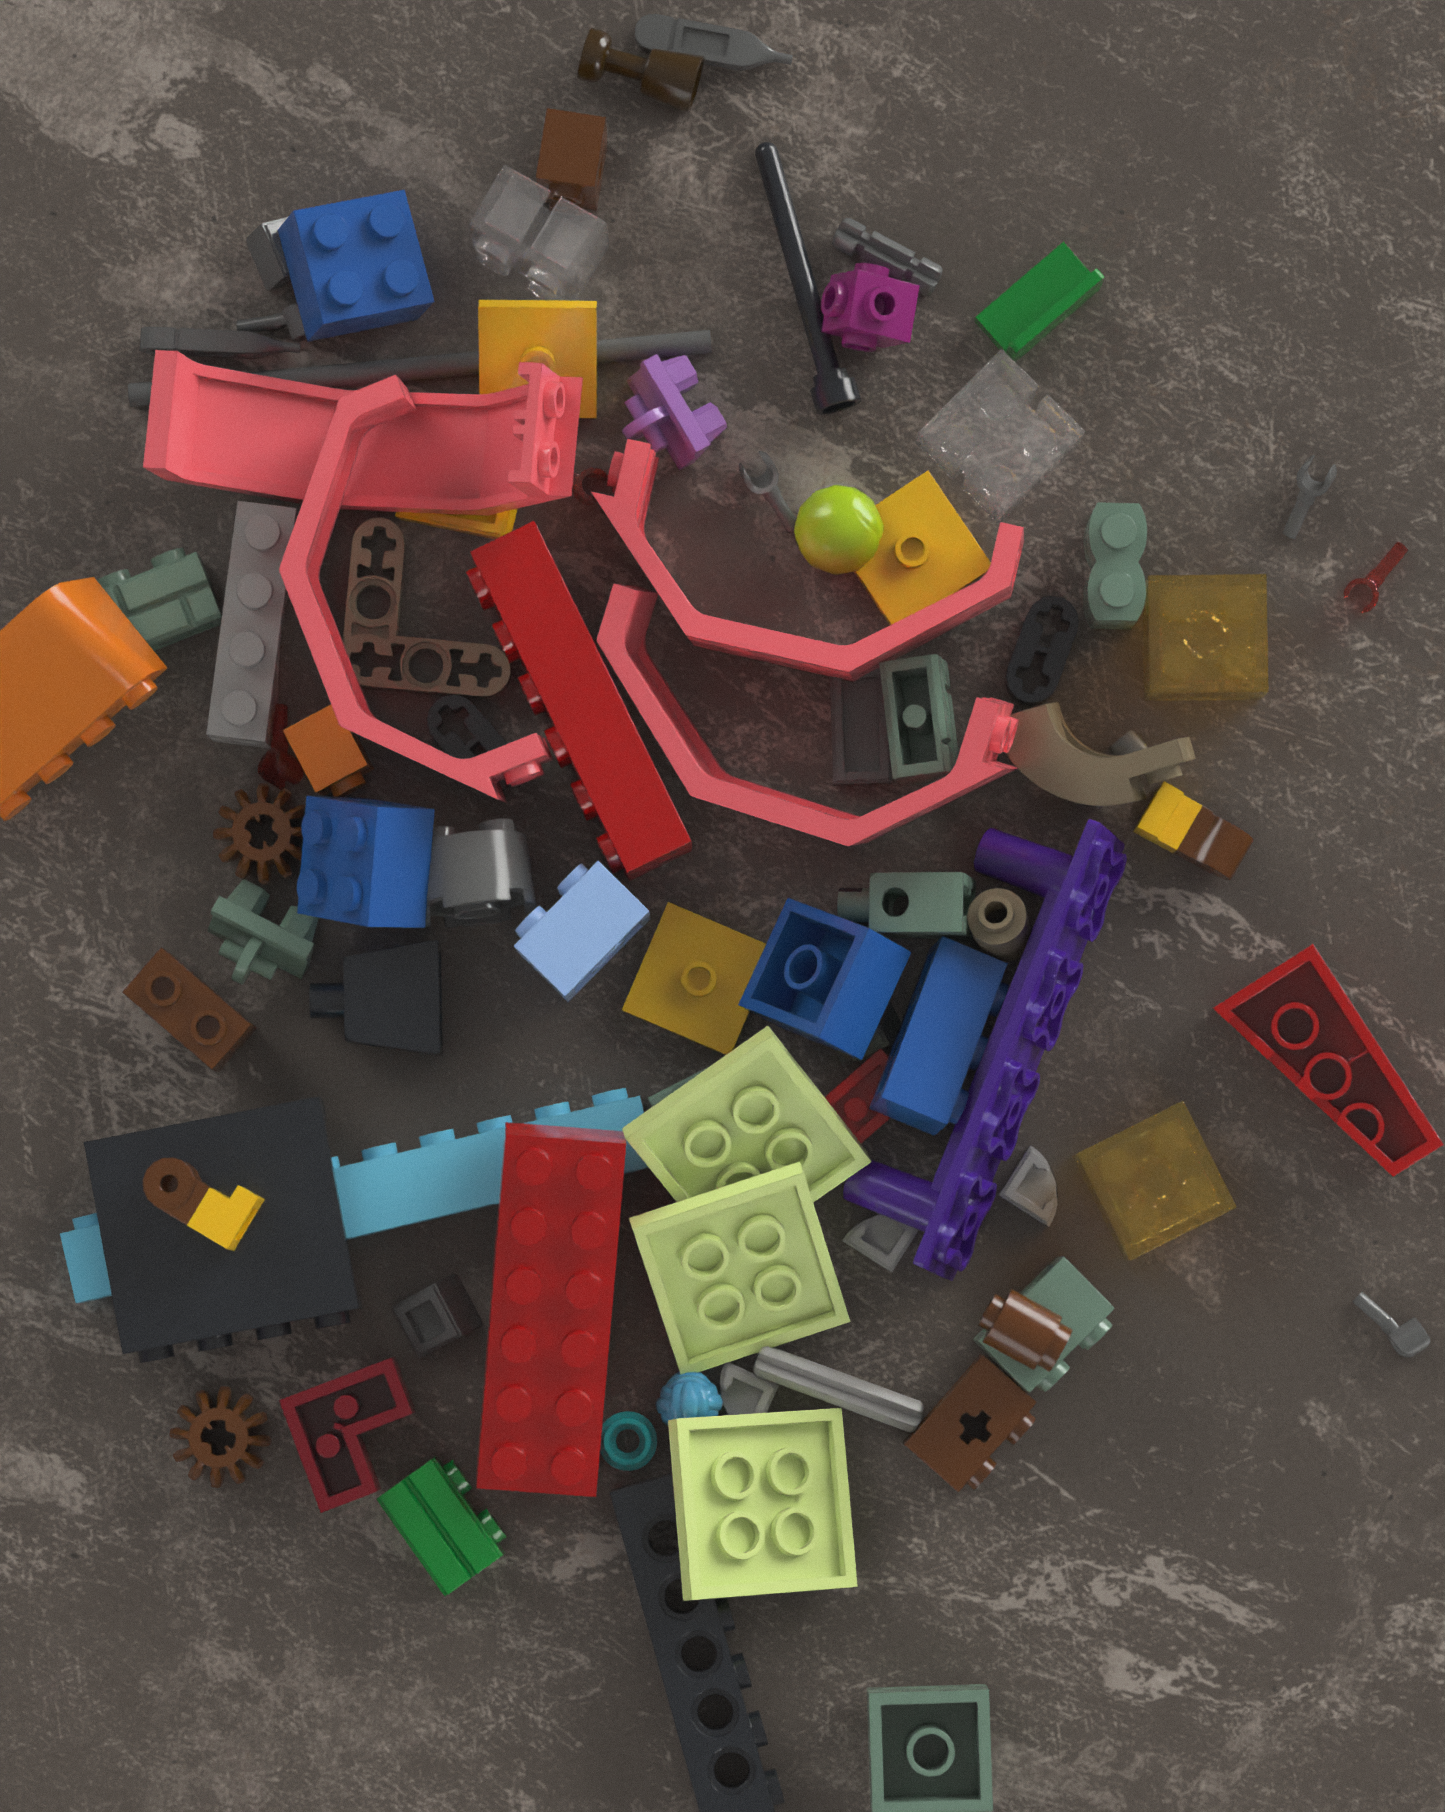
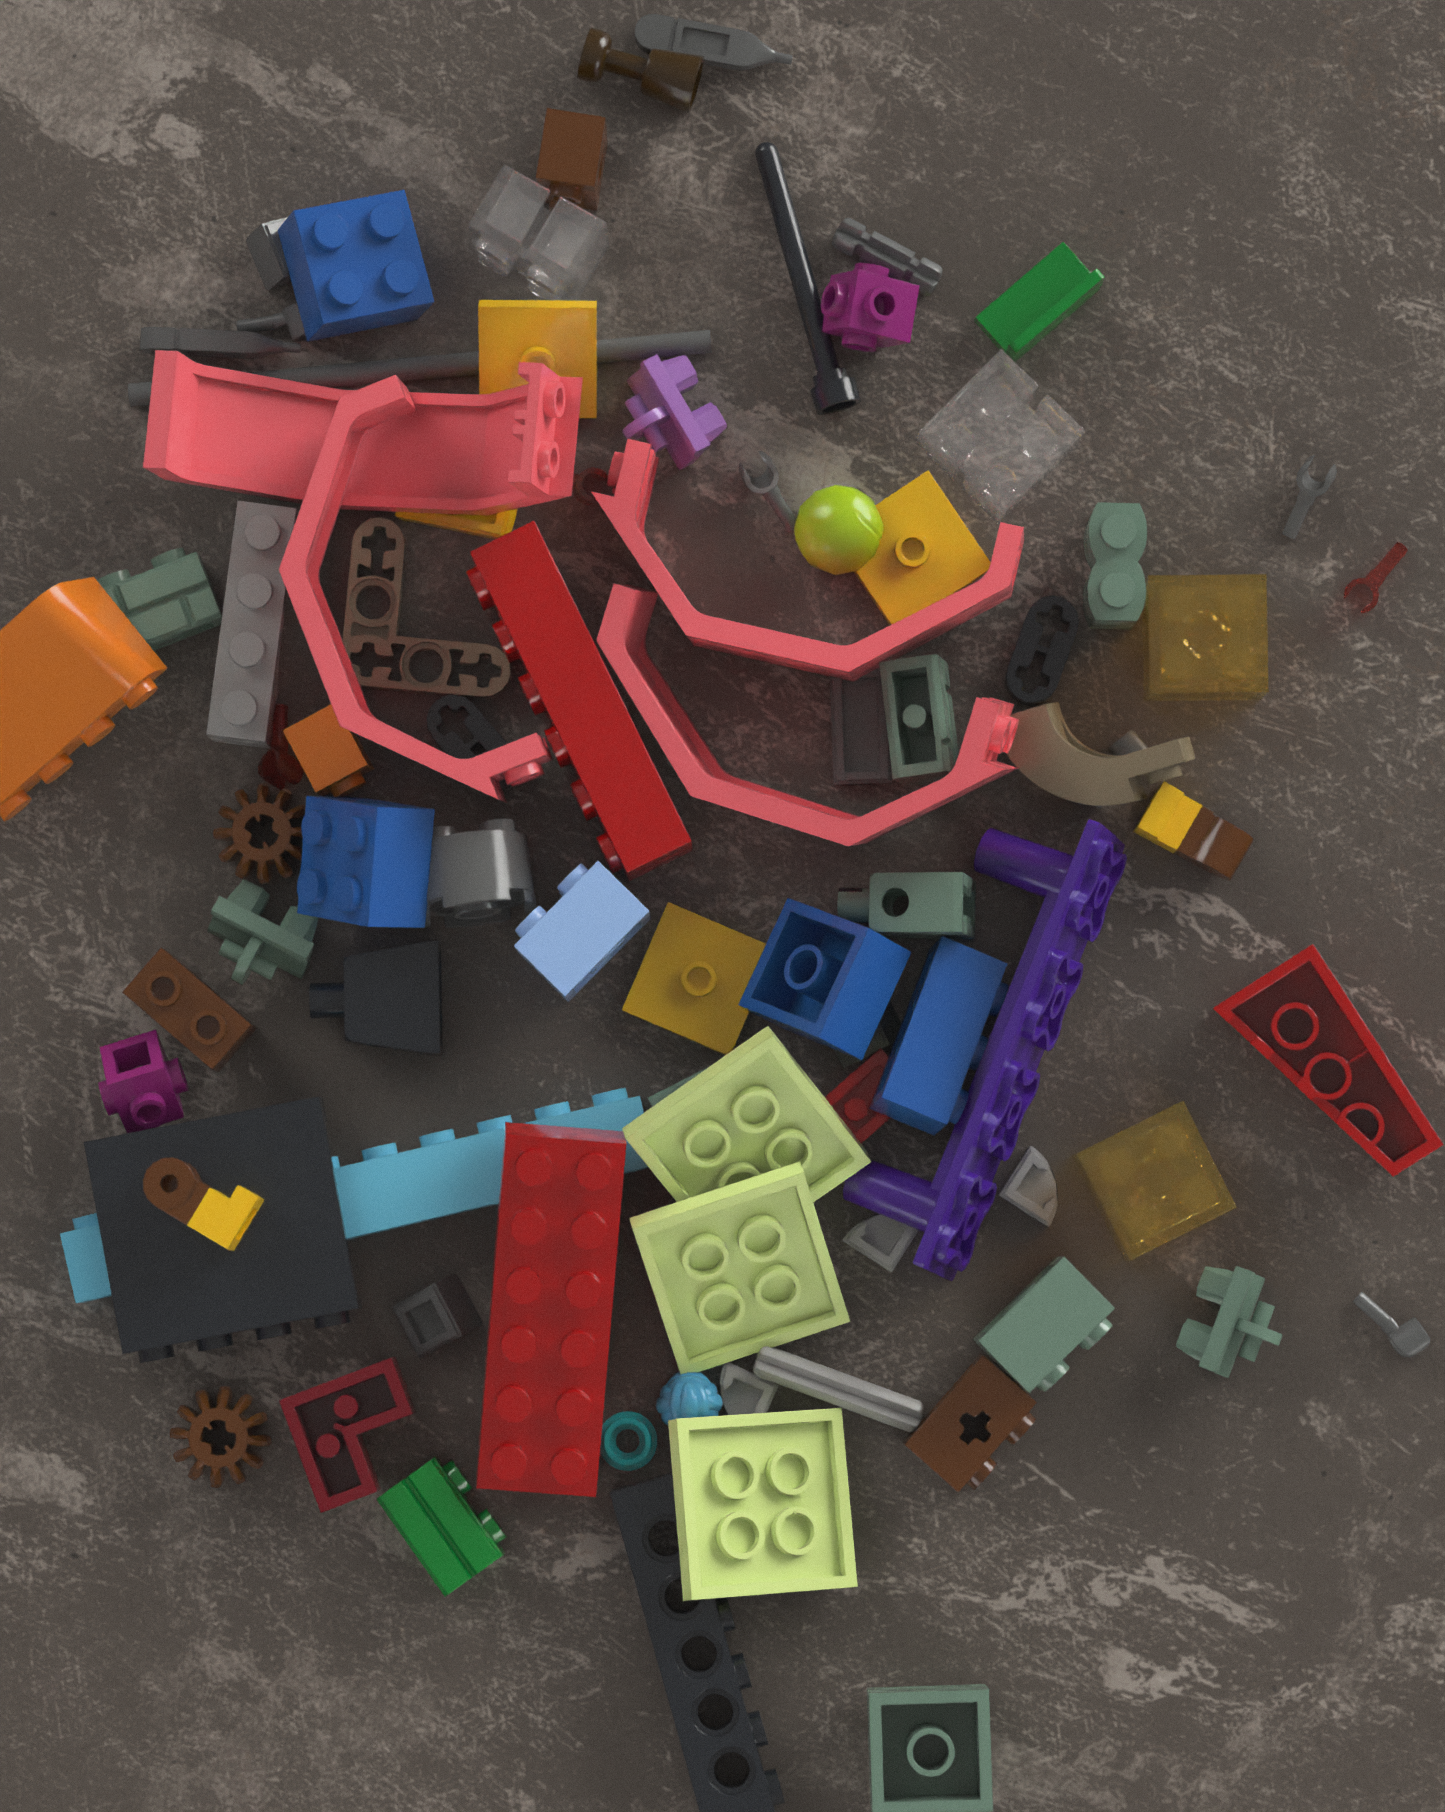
dark tan brick [967,888,1032,962] -> none
reddish brown brick [978,1289,1073,1372] -> none
none -> magenta brick [98,1029,189,1133]
none -> sand green hips [1176,1266,1283,1378]

